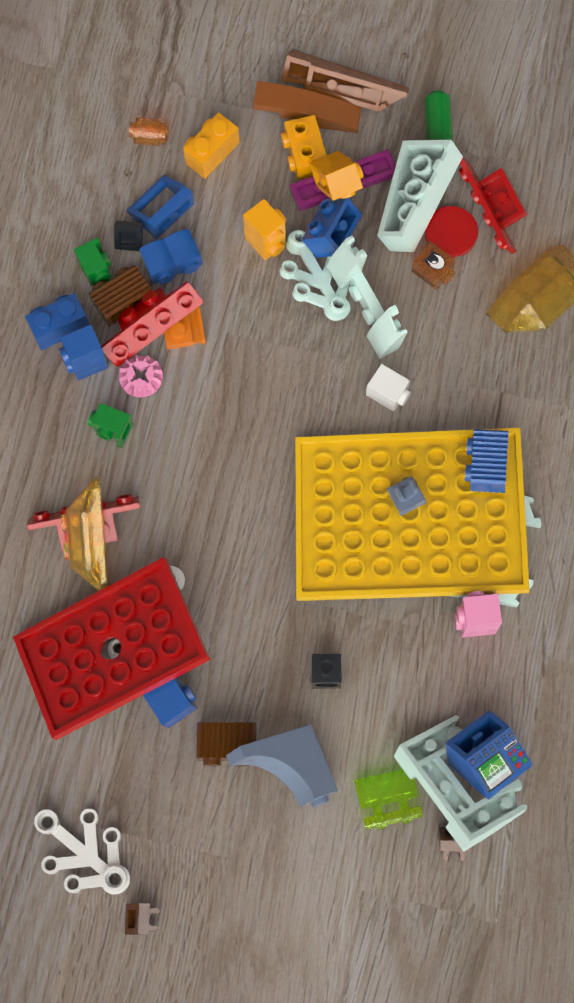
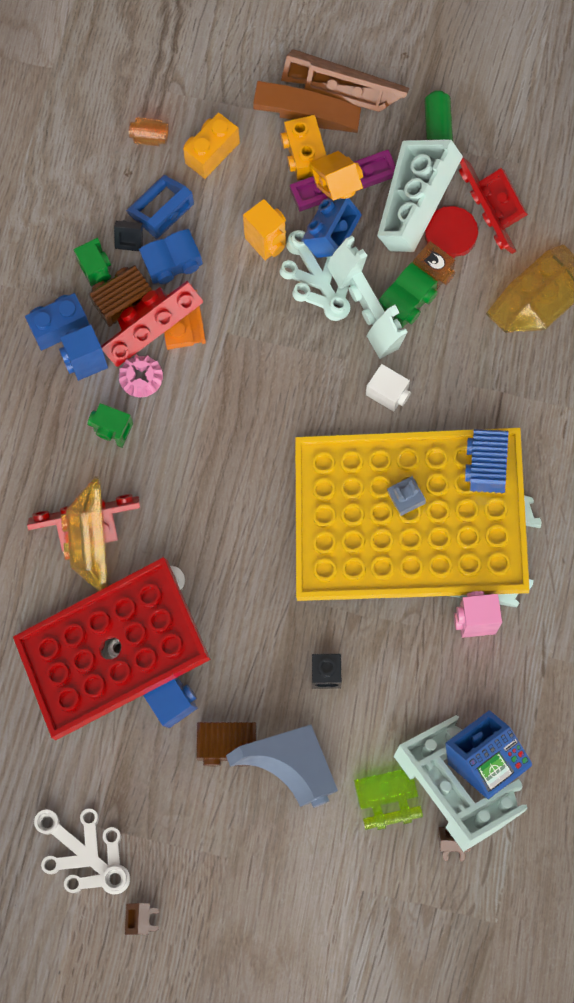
none -> green brick [378,262,438,328]

